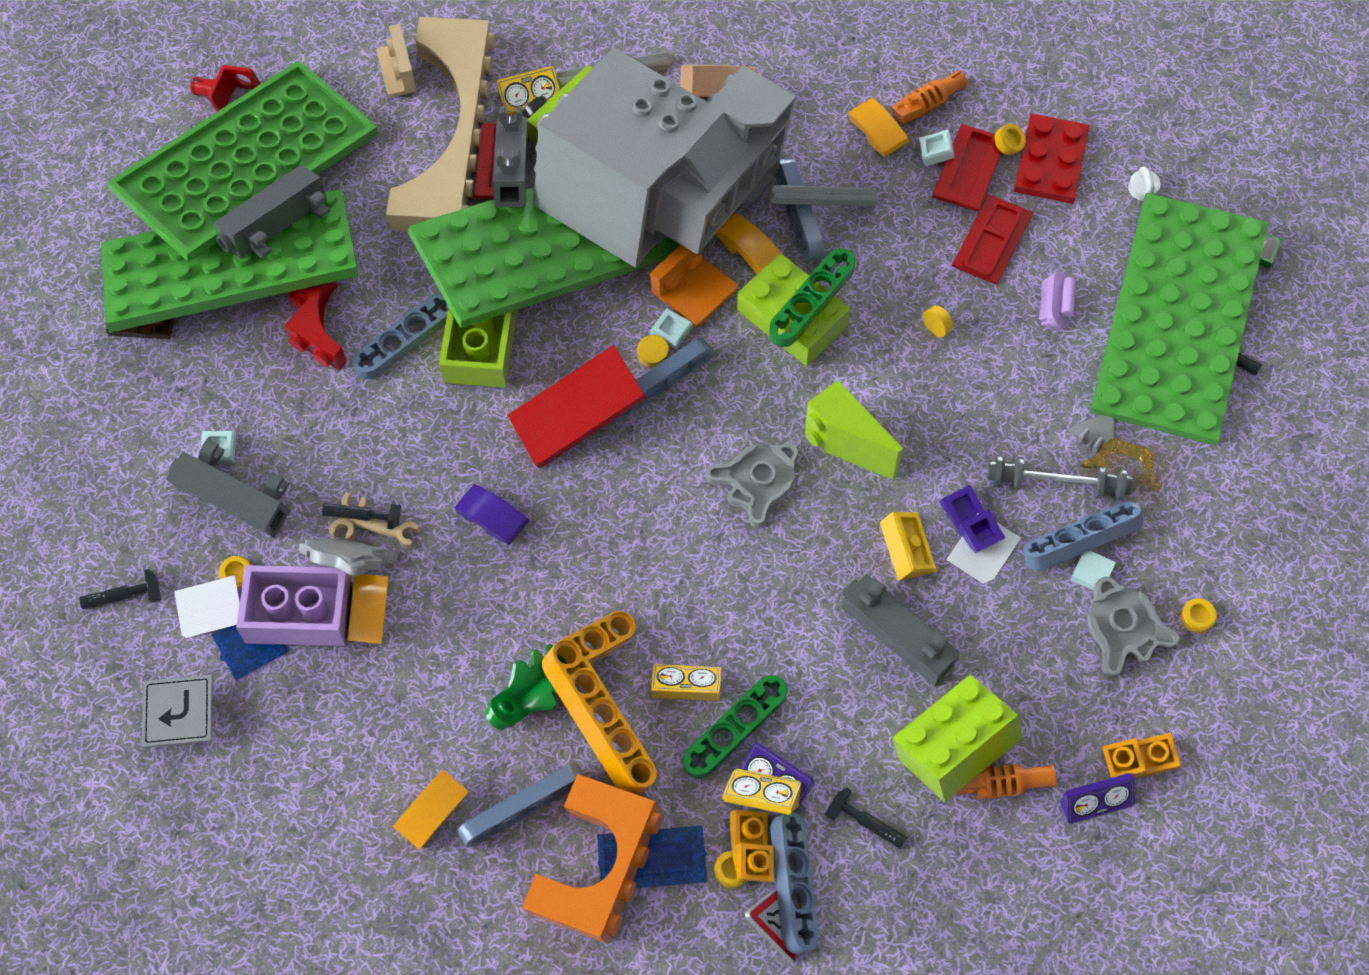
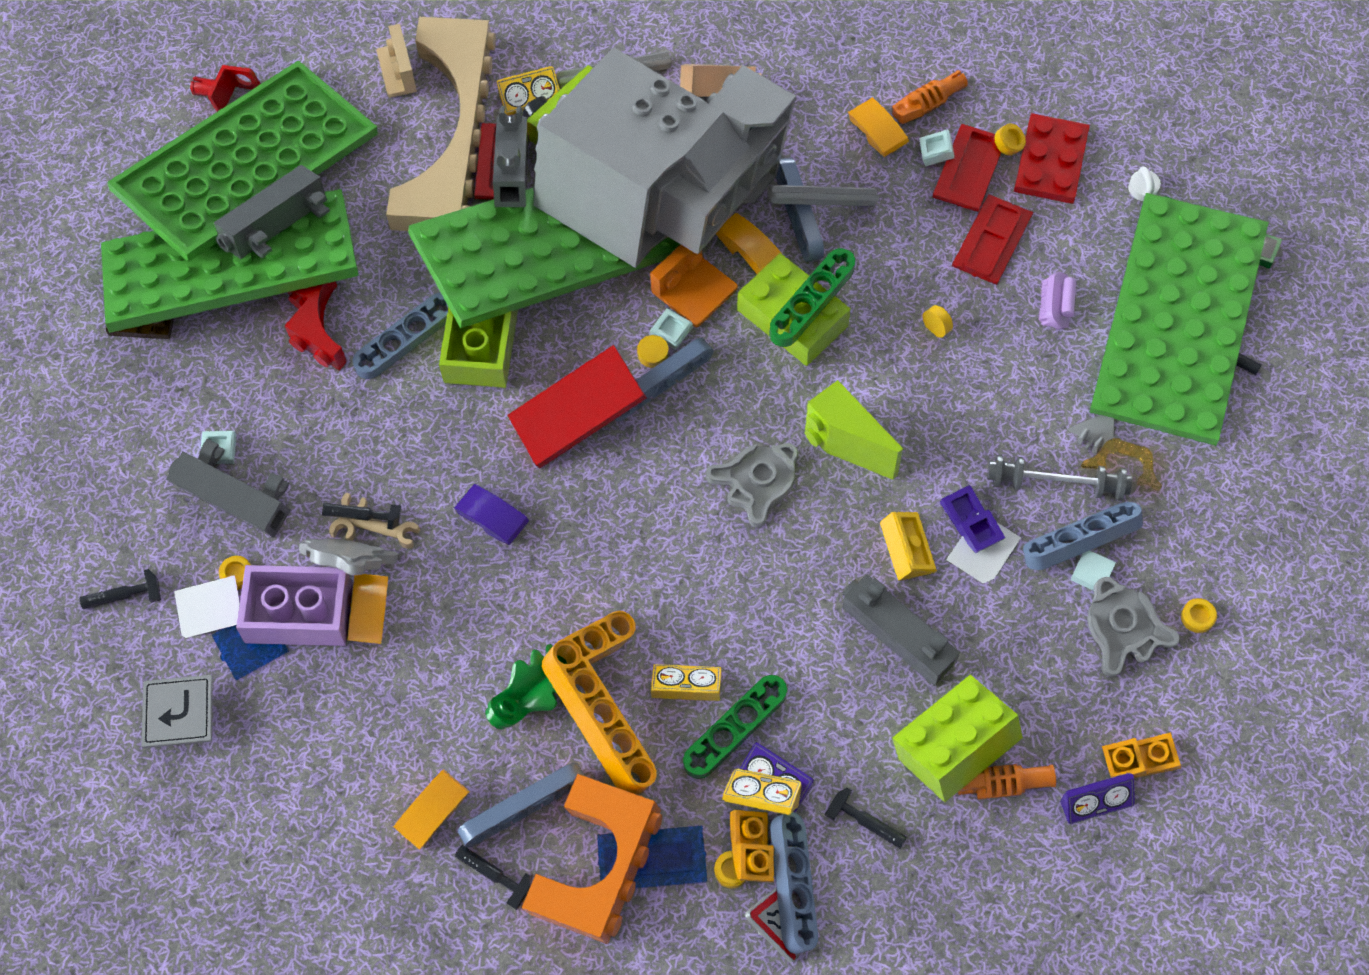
none -> black piece [455,845,532,910]

